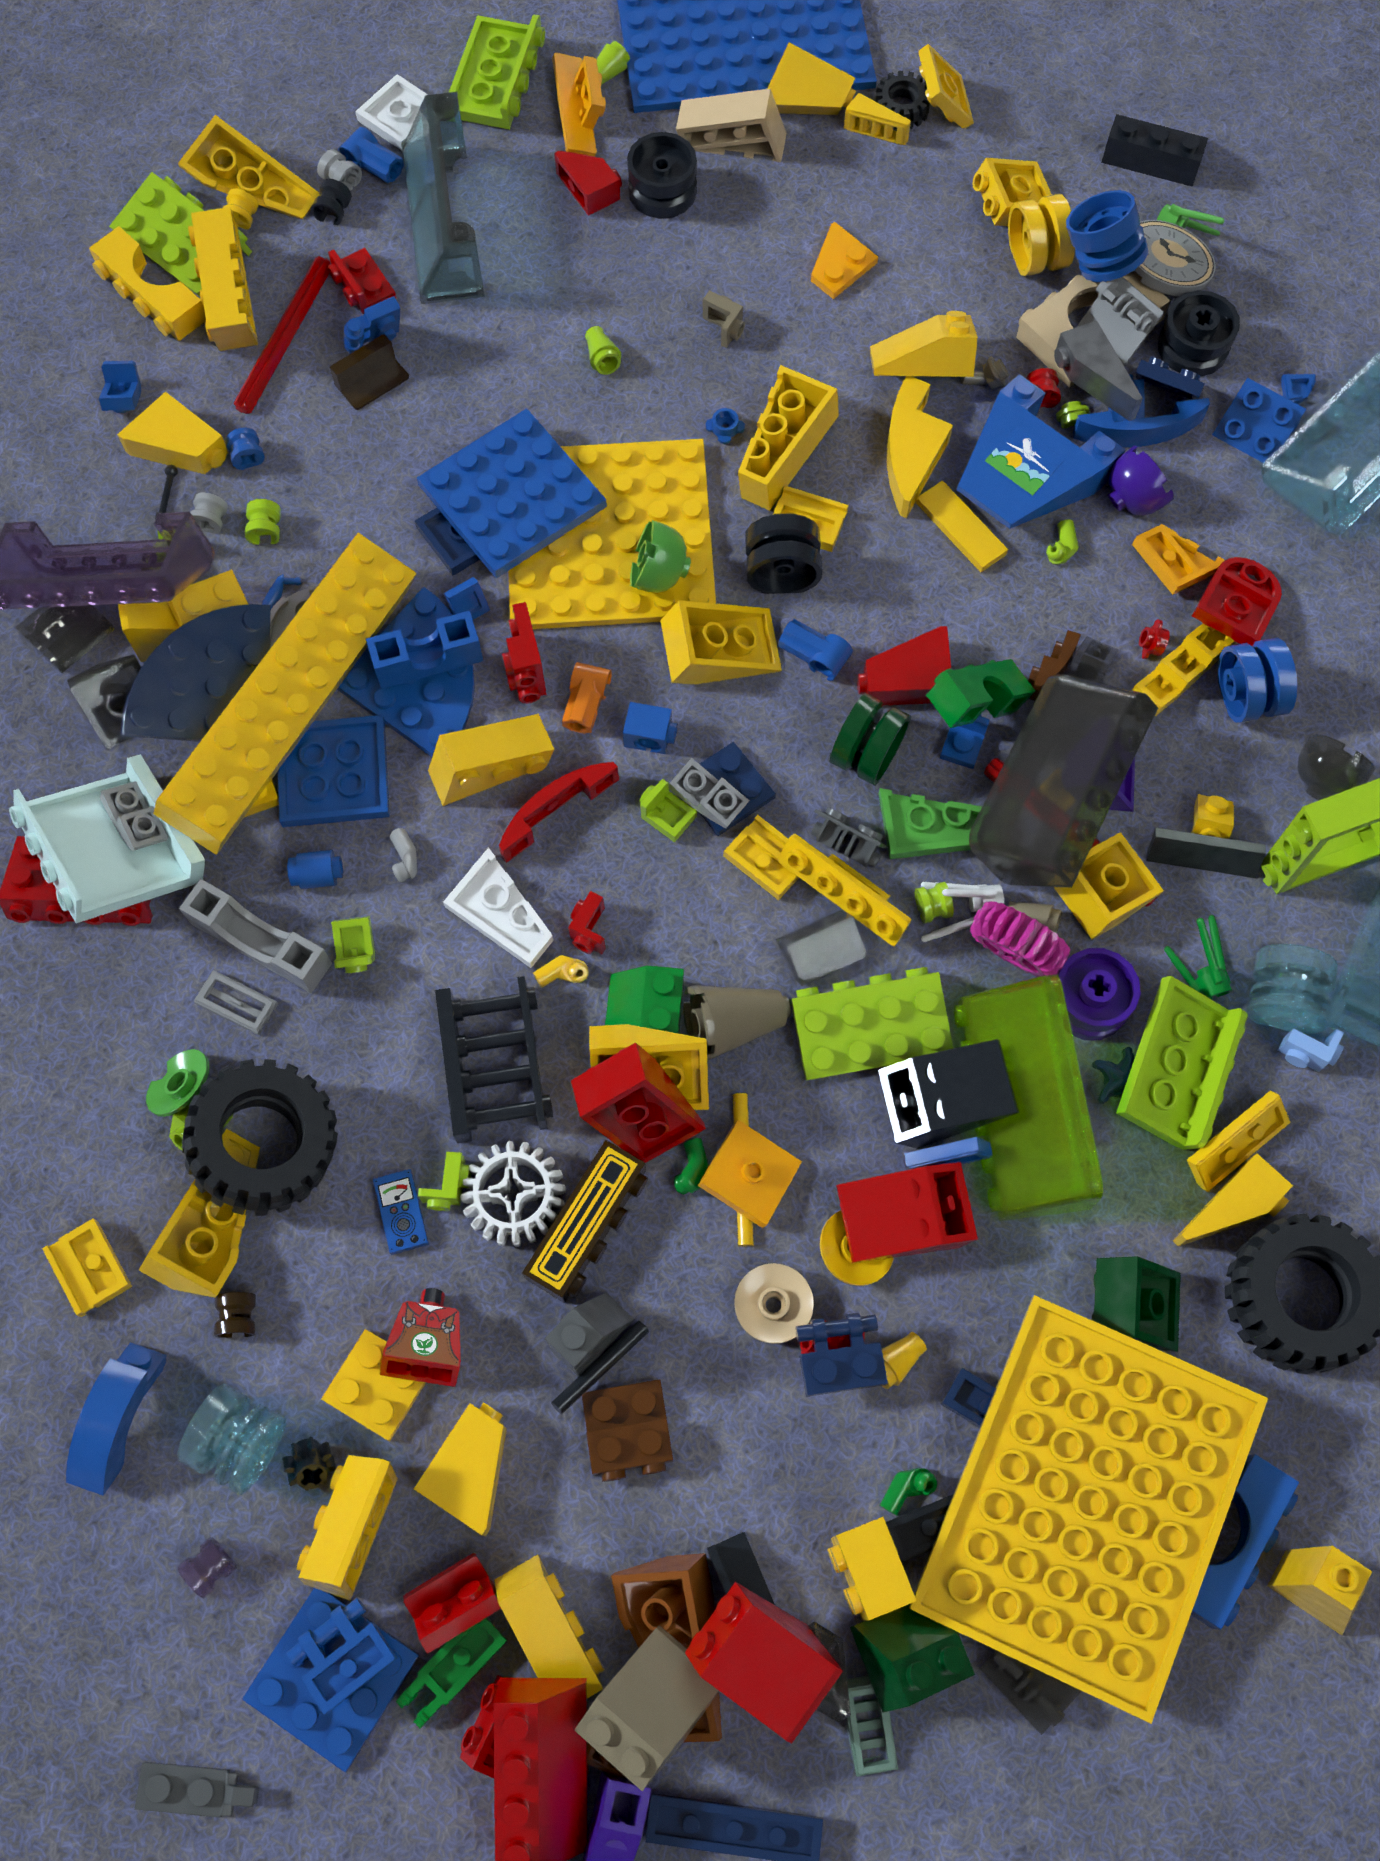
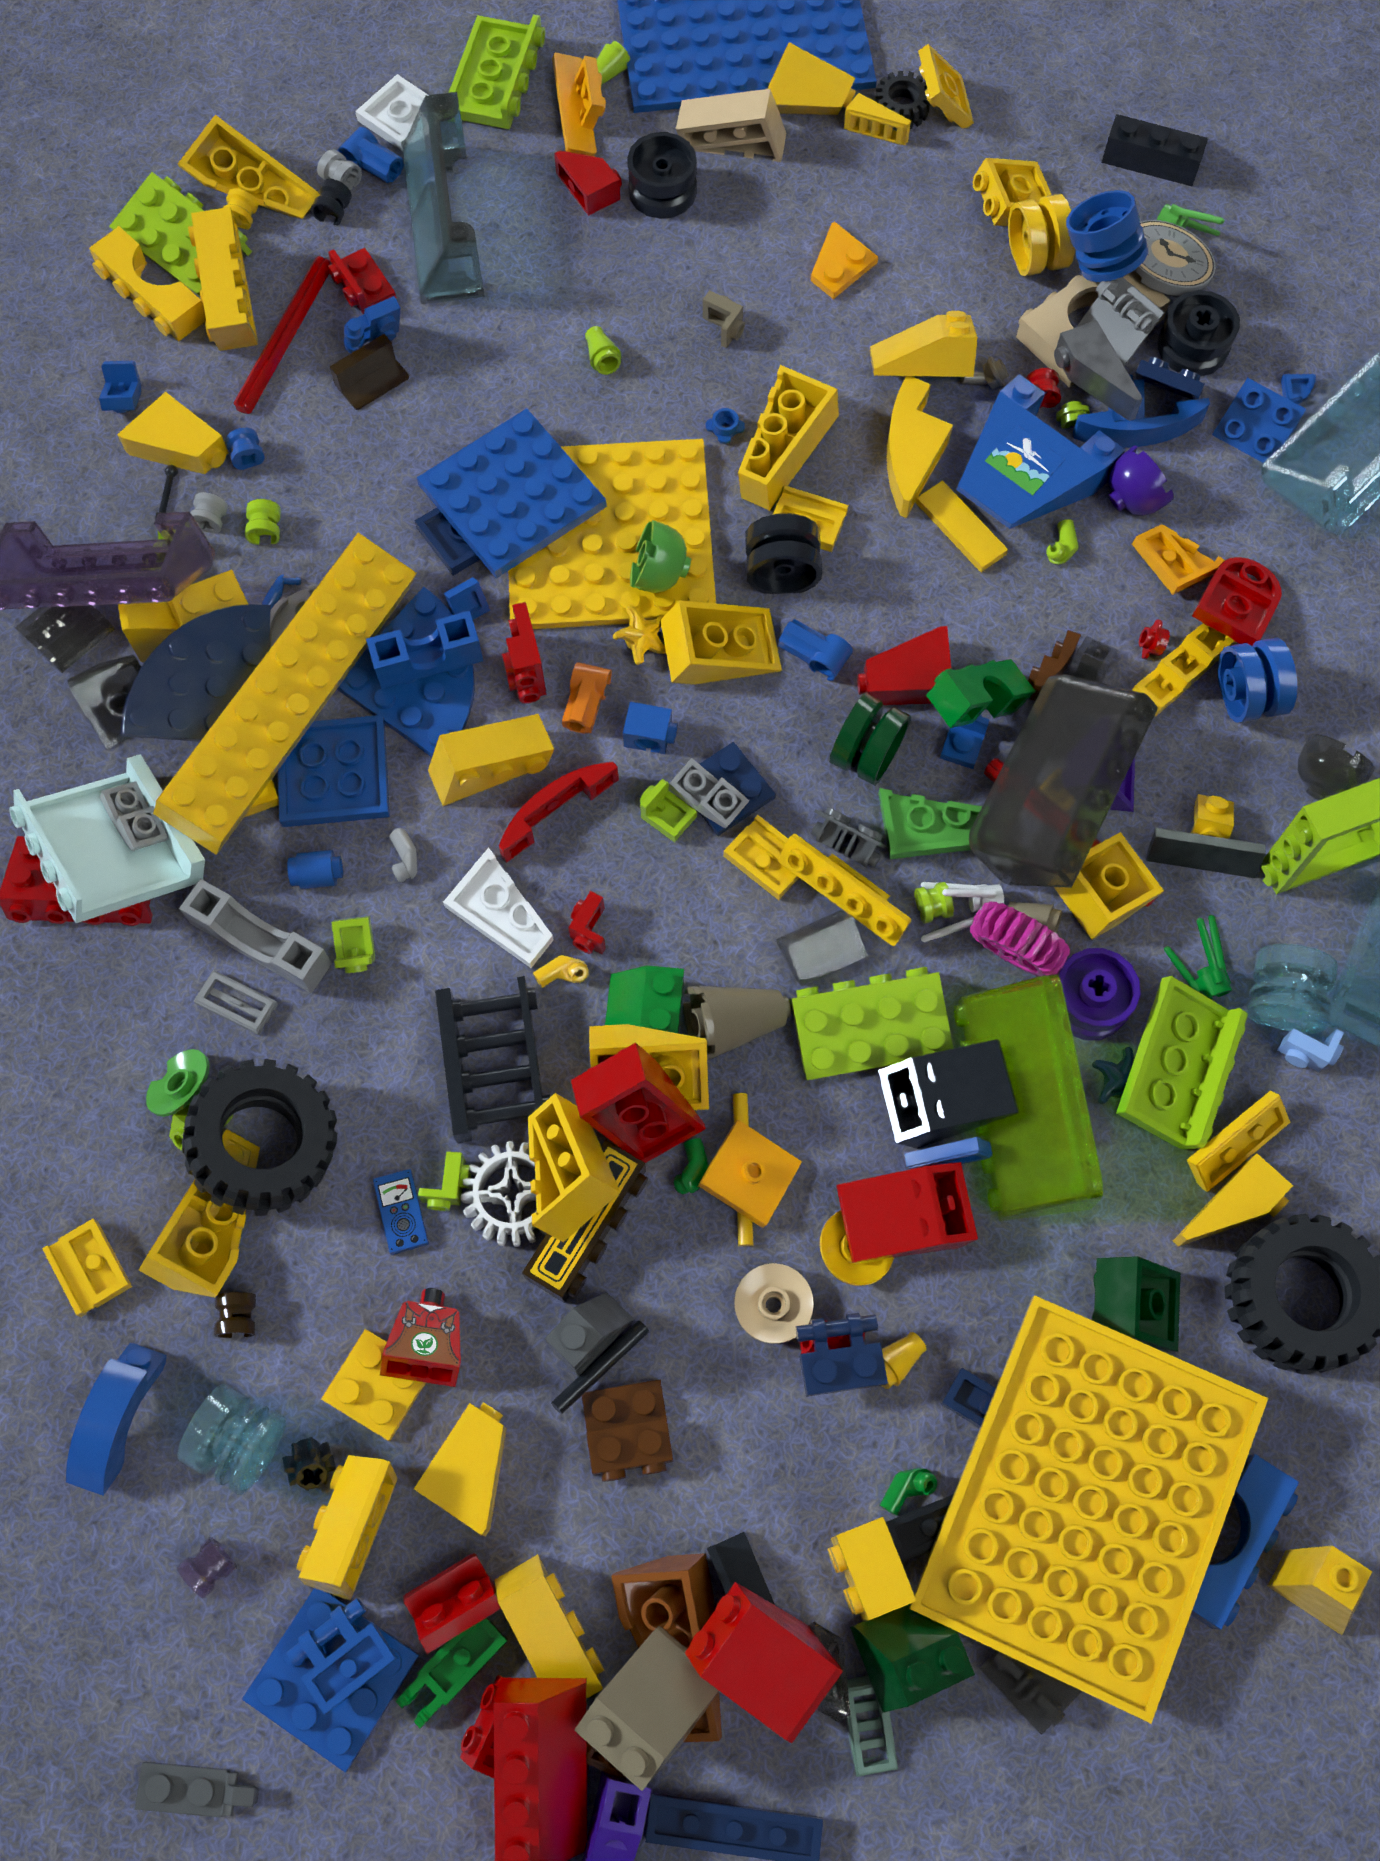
none -> yellow wedge [528,1093,621,1242]
none -> yellow animal [613,605,666,665]

